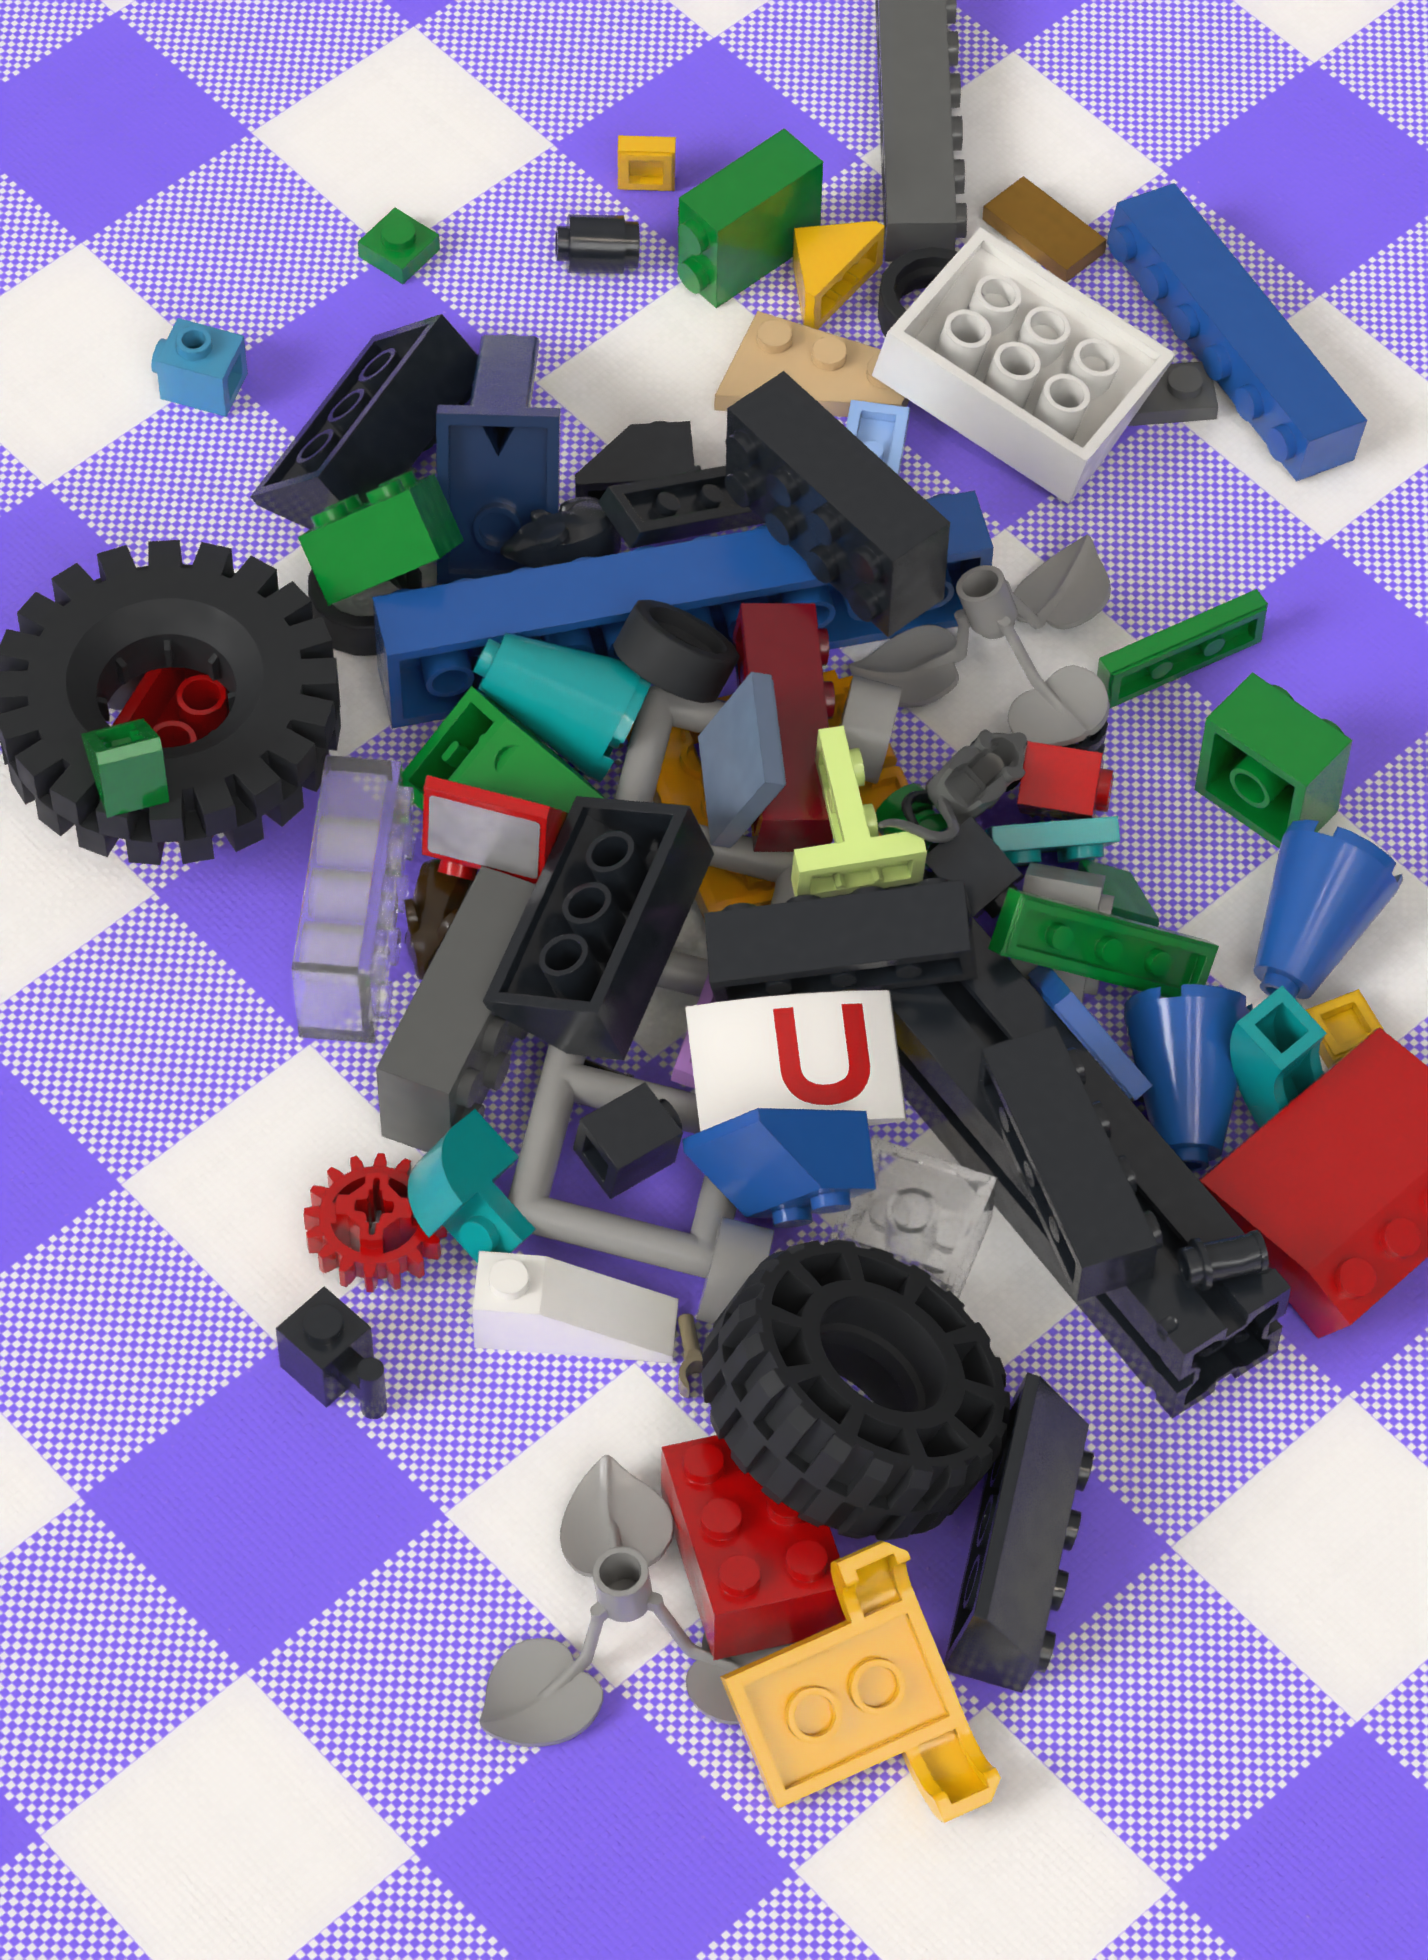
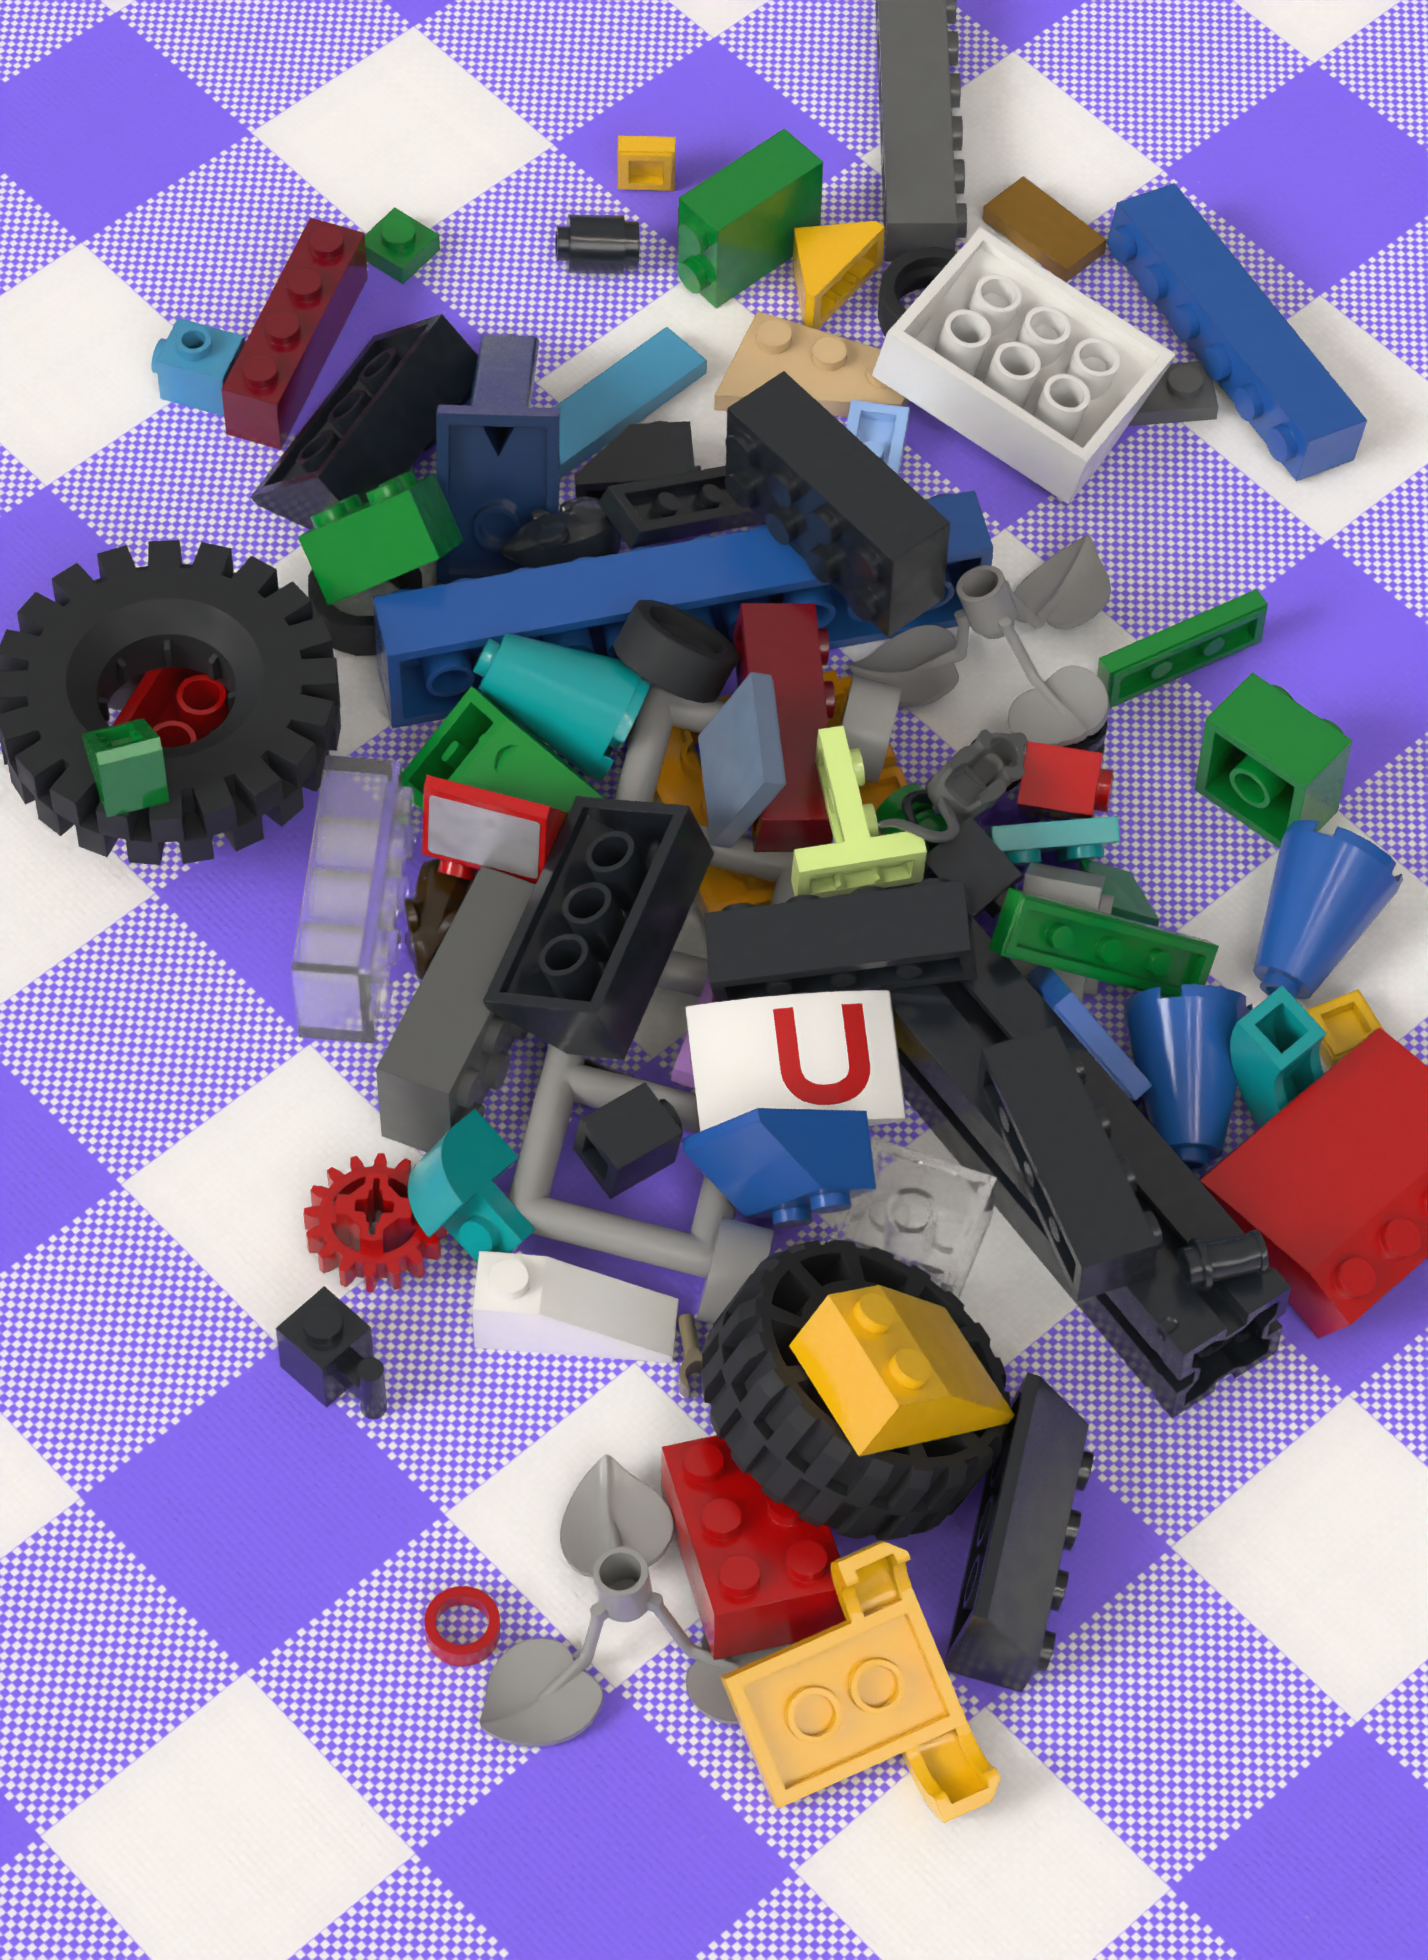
none -> dark red brick [221,218,368,450]
none -> red piece [424,1586,500,1667]
none -> dark azure tile [553,327,707,478]
none -> yellow slope [789,1285,1015,1457]

